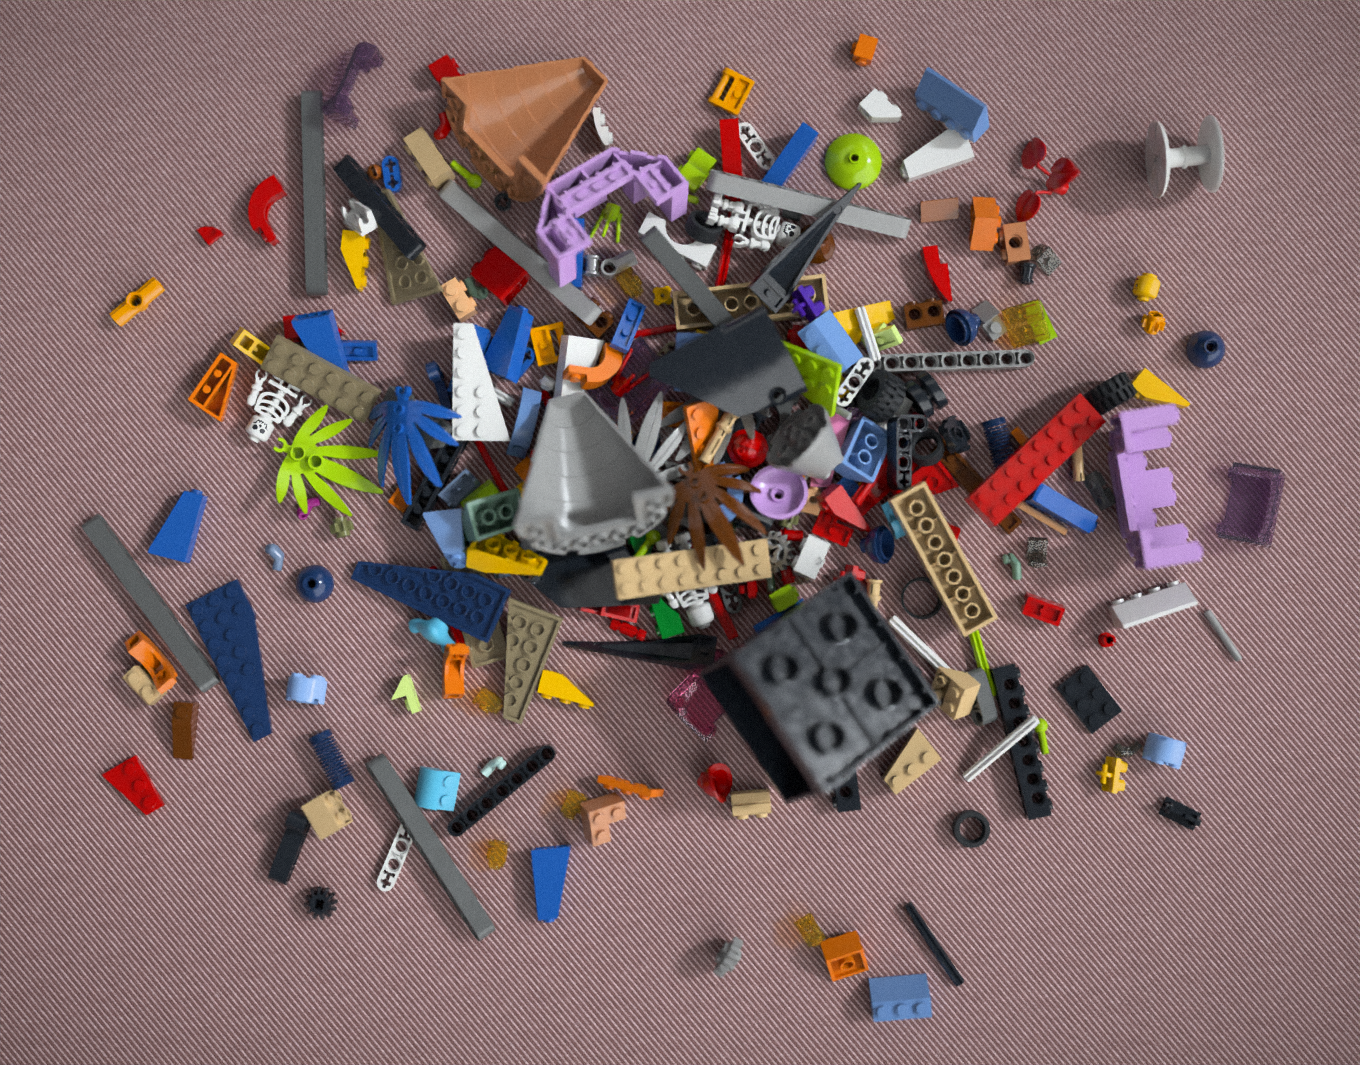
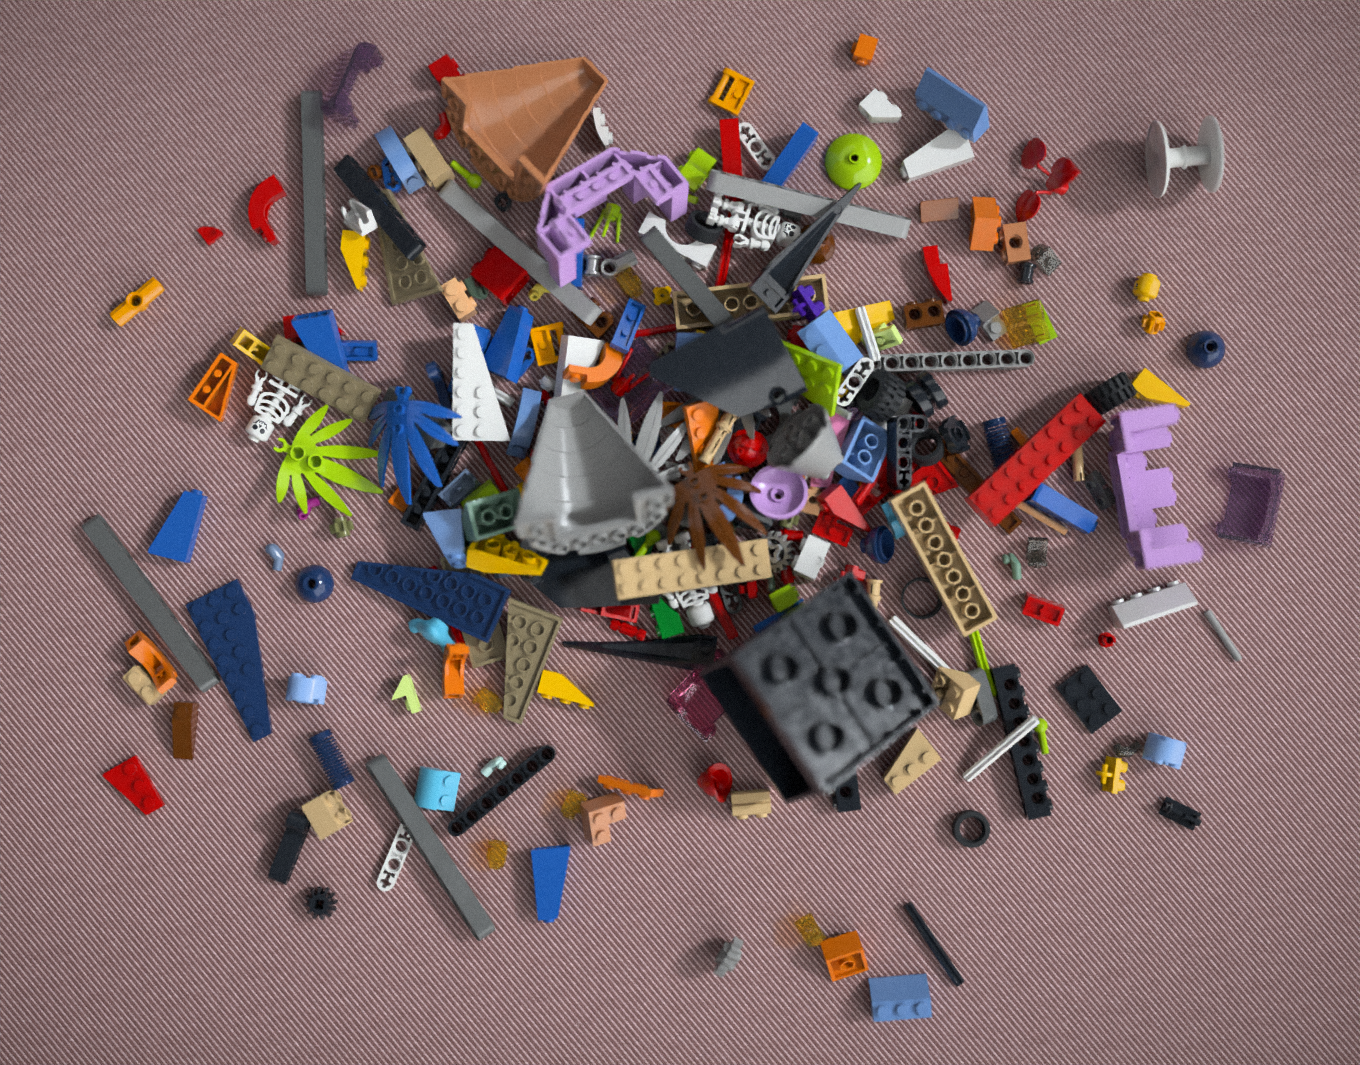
none -> medium blue arch [375,125,426,194]
none -> light yellow arm [528,283,550,301]

